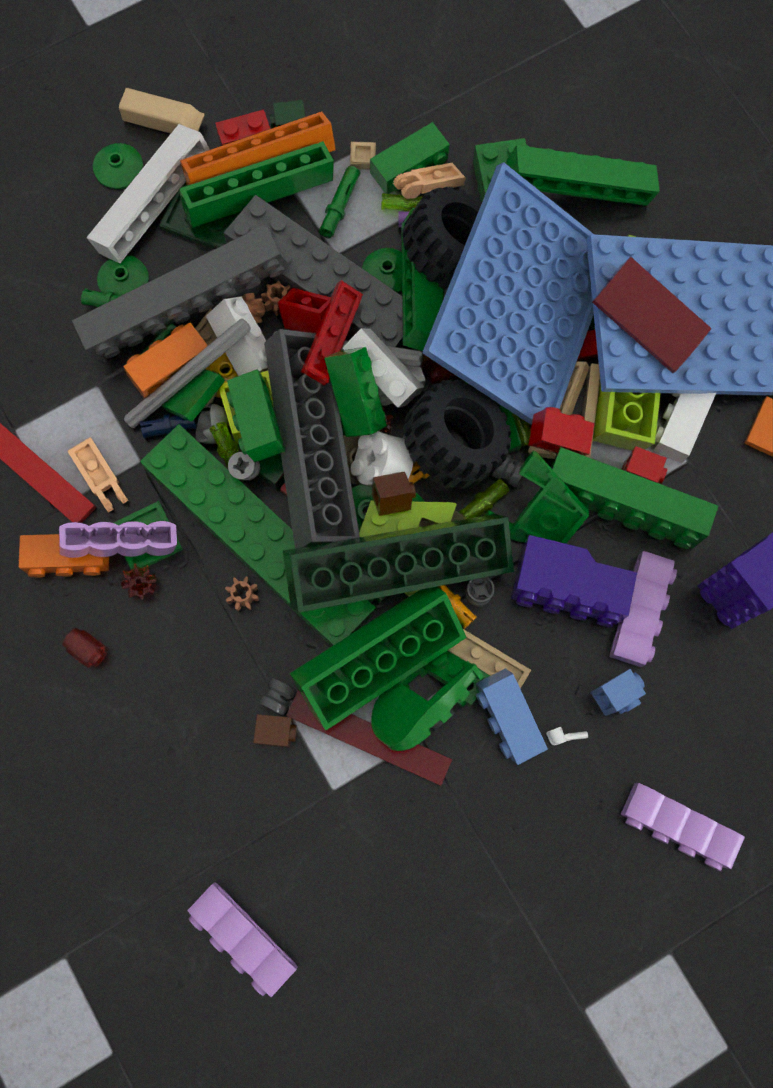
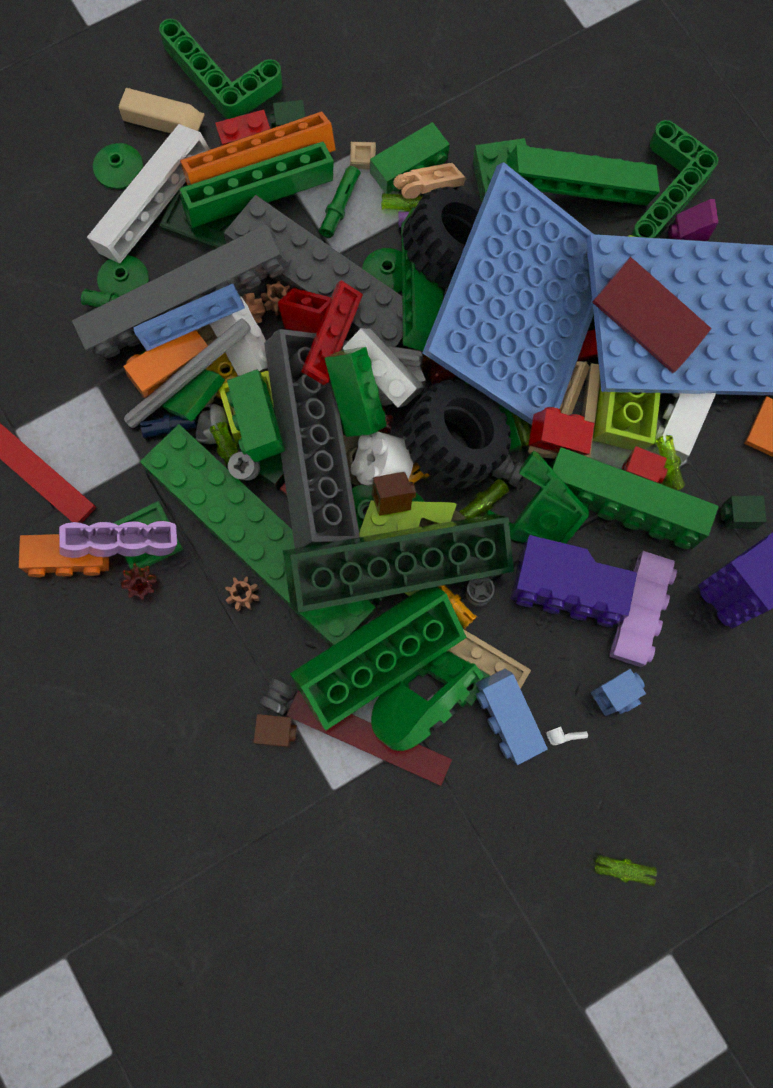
clear red brick [62,628,106,668] -> none
light nougat hinge [68,437,128,513] -> none
lavender brick [187,882,298,997] -> none
lavender brick [621,783,745,871] -> none
none -> medium blue tile [133,284,245,351]
none -> green beam [159,19,283,119]
none -> clear neon green pin [595,855,657,886]
none -> green beam [631,120,718,238]
none -> clear neon green pin [655,435,685,490]
none -> magenta slope [668,199,719,241]
none -> dark green brick [721,496,766,529]

